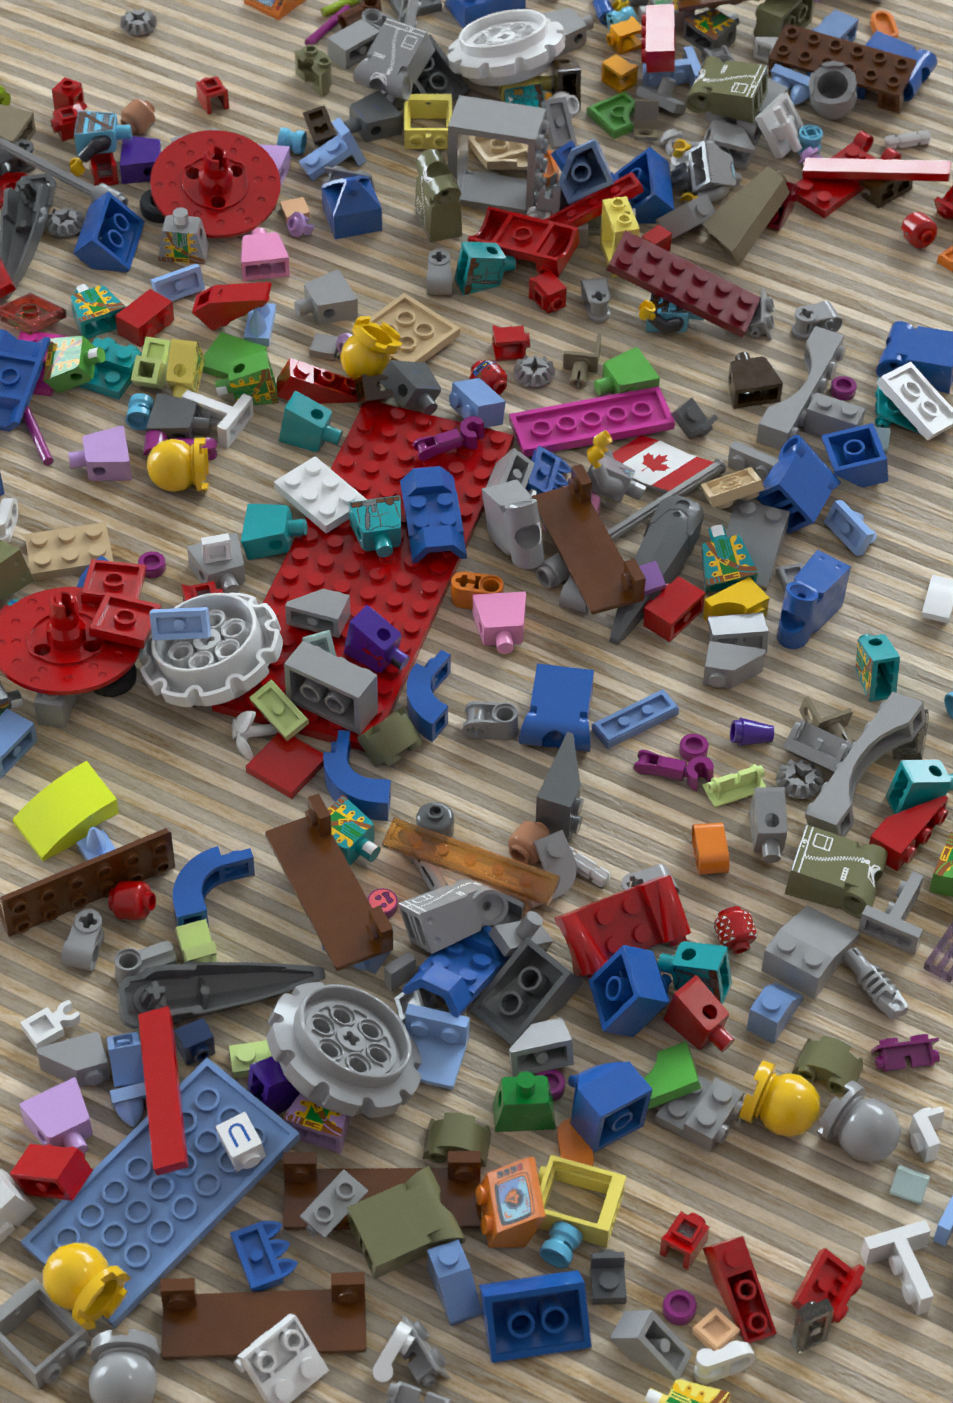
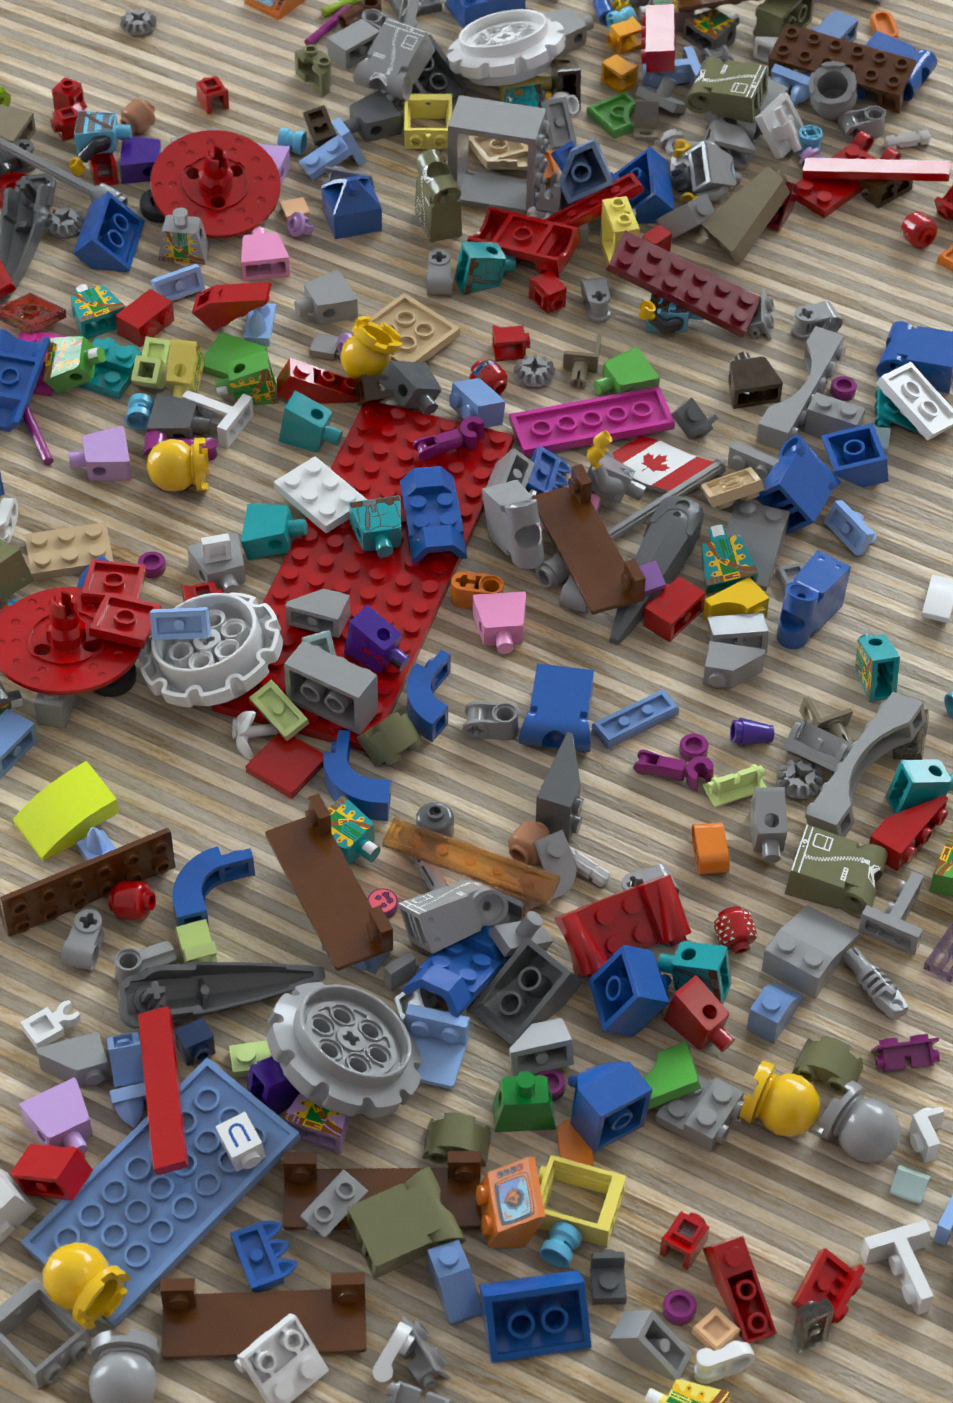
none -> light grey piece [838,106,886,142]

